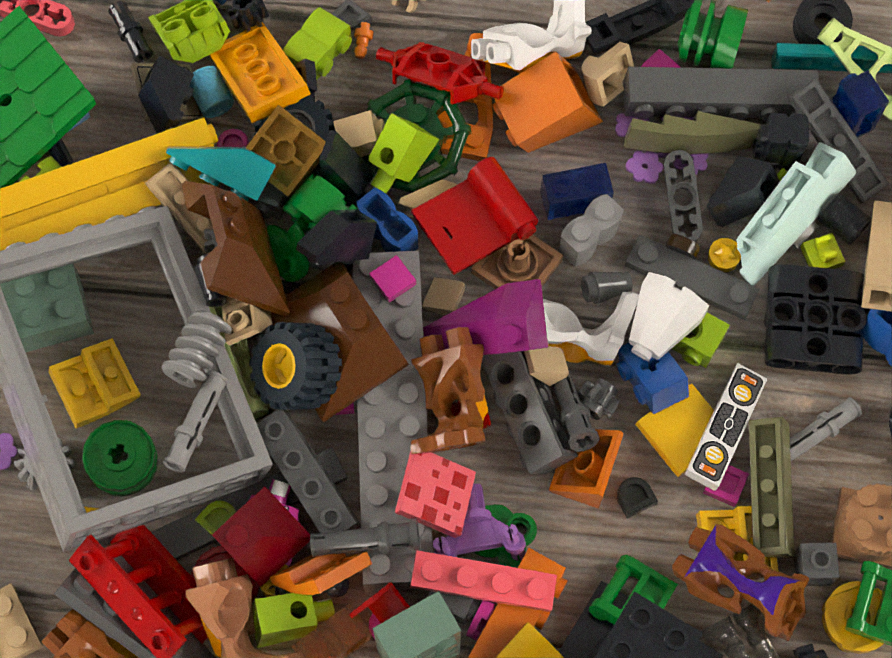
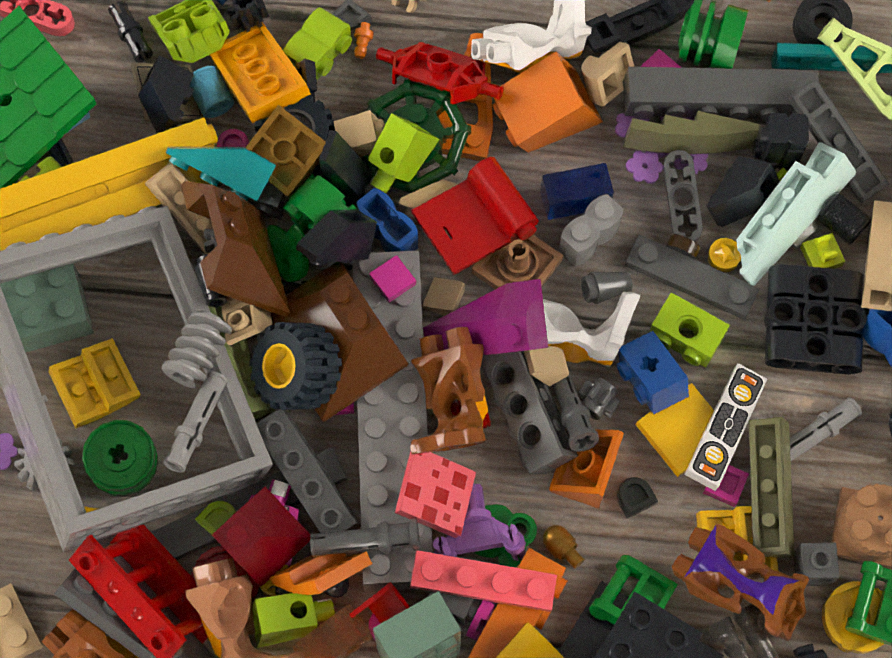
white cone [629,272,709,361] -> none
clear blue brick [832,70,889,138] -> none
none -> pearl gold cylinder [543,525,585,569]

